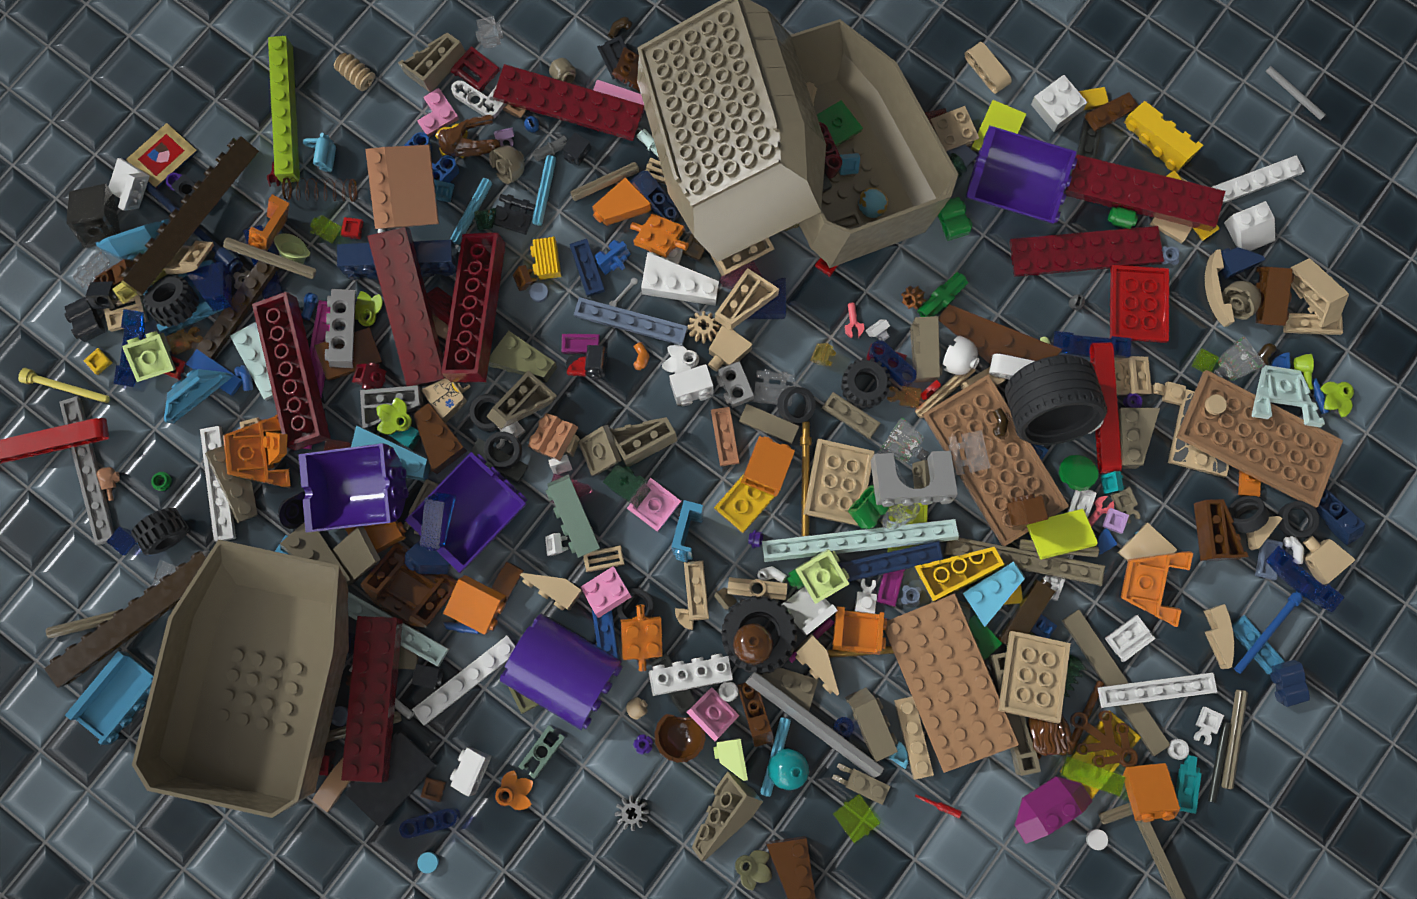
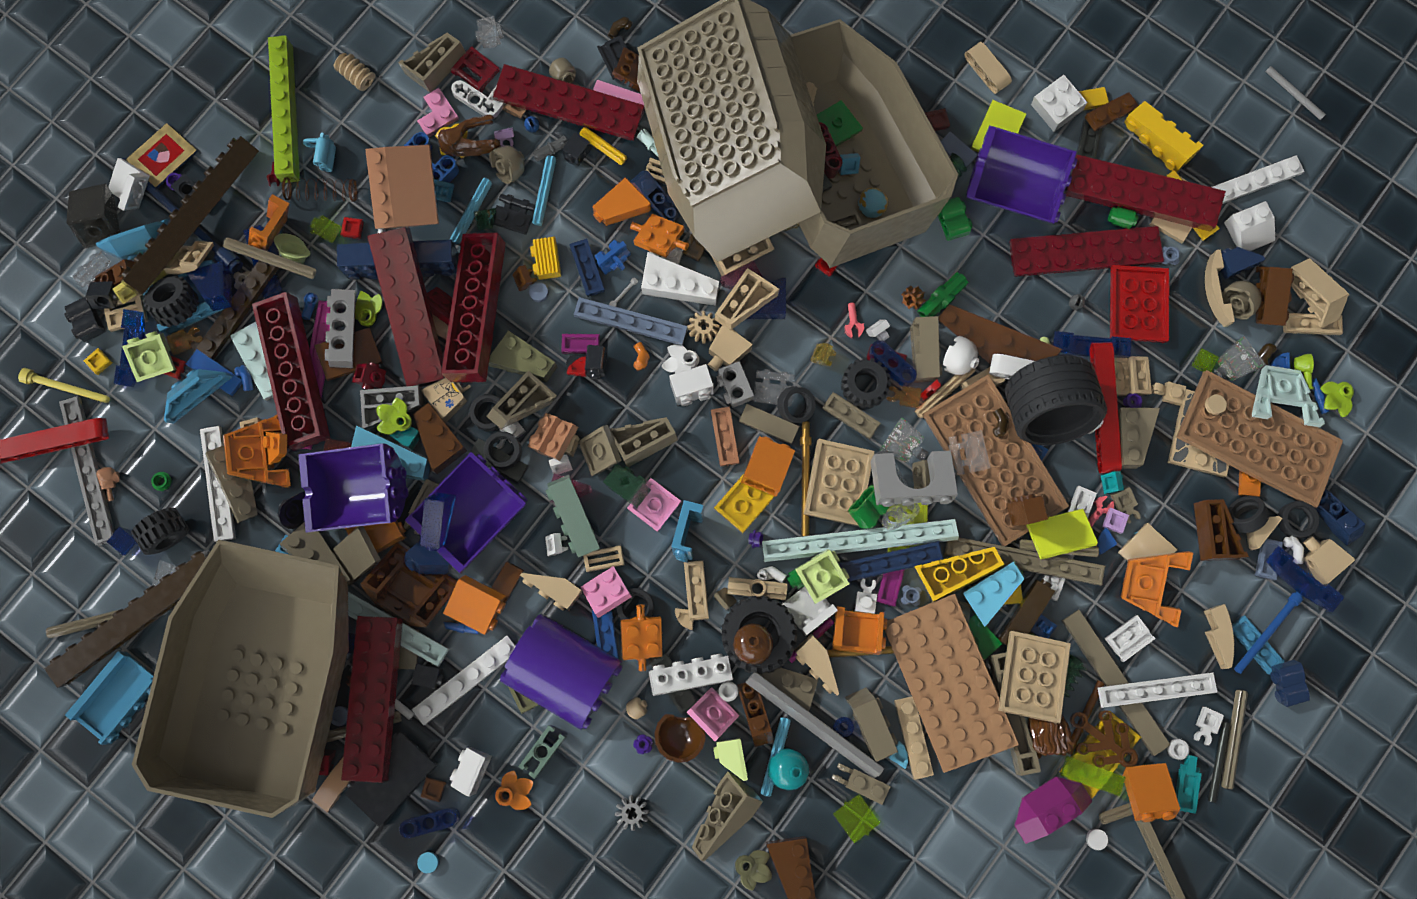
dark tan axle [570,162,639,201] -> none
red piece [915,795,962,818] -> none
tan hinge [931,106,979,152] -> none
green tile [1059,455,1098,491] -> none
none -> yellow axle [579,127,627,165]

